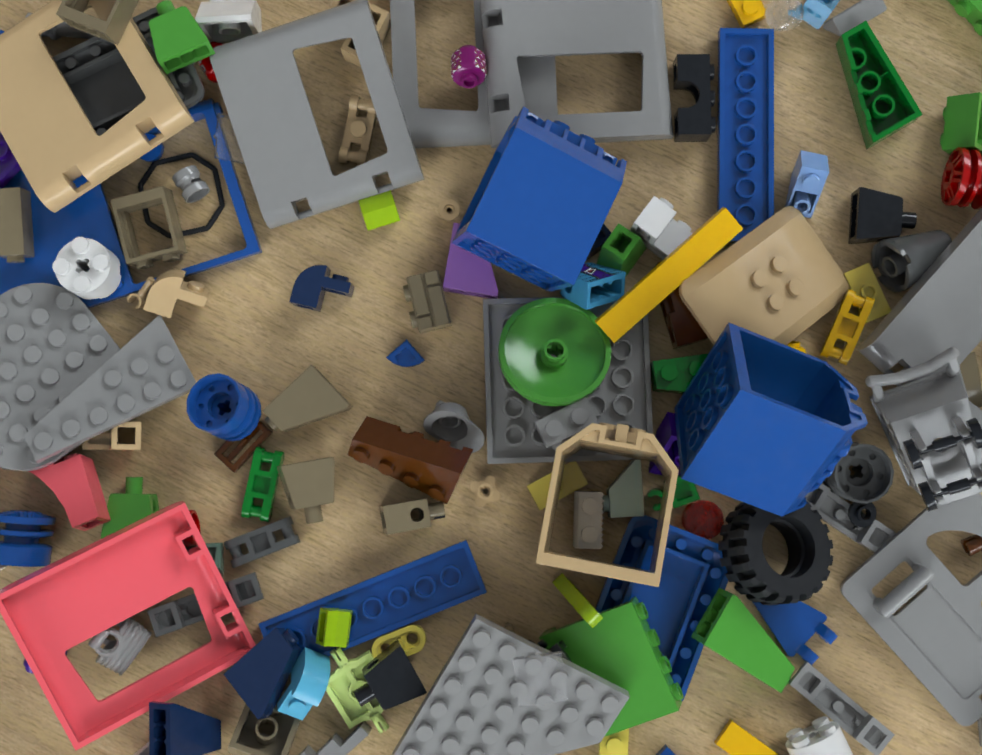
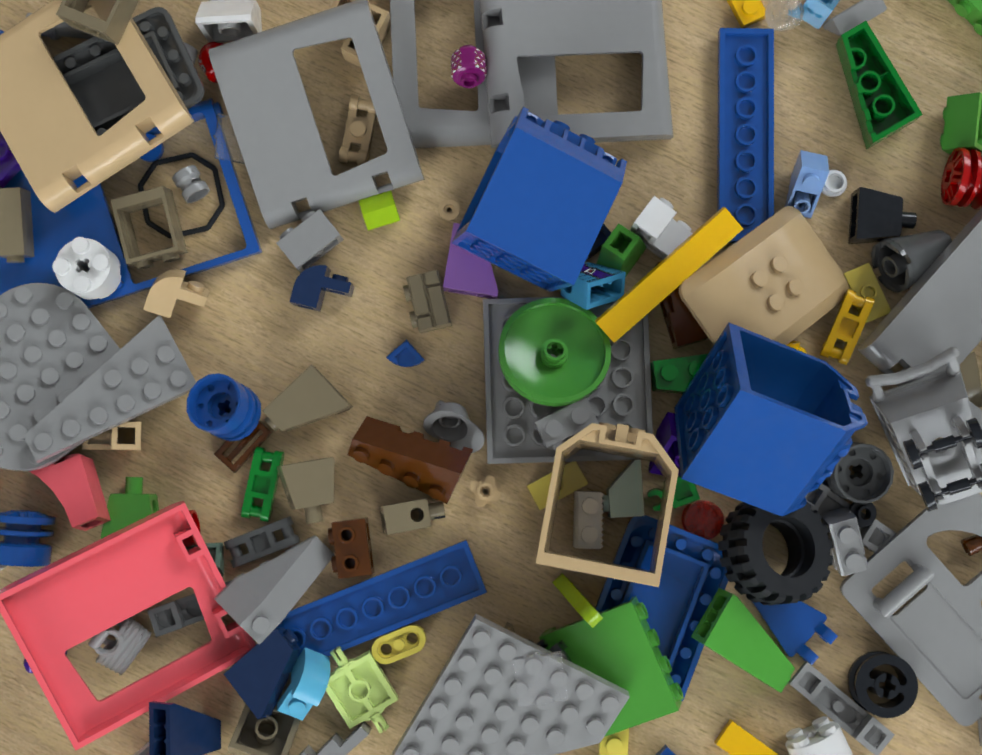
tan hand [127,277,155,310] -> none
bright green torso [149,0,215,74] -> none
lime piece [316,608,353,648] -> none
black torso [353,640,427,710] -> none
black arch [673,54,716,142] -> none
none -> light grey wedge [214,535,334,645]
none -> light grey brick [276,209,344,273]
none -> reddish brown brick [328,517,375,579]
none -> light grey brick [820,507,869,576]
none -> white plate [822,170,847,197]
none -> black wheel [848,651,918,718]

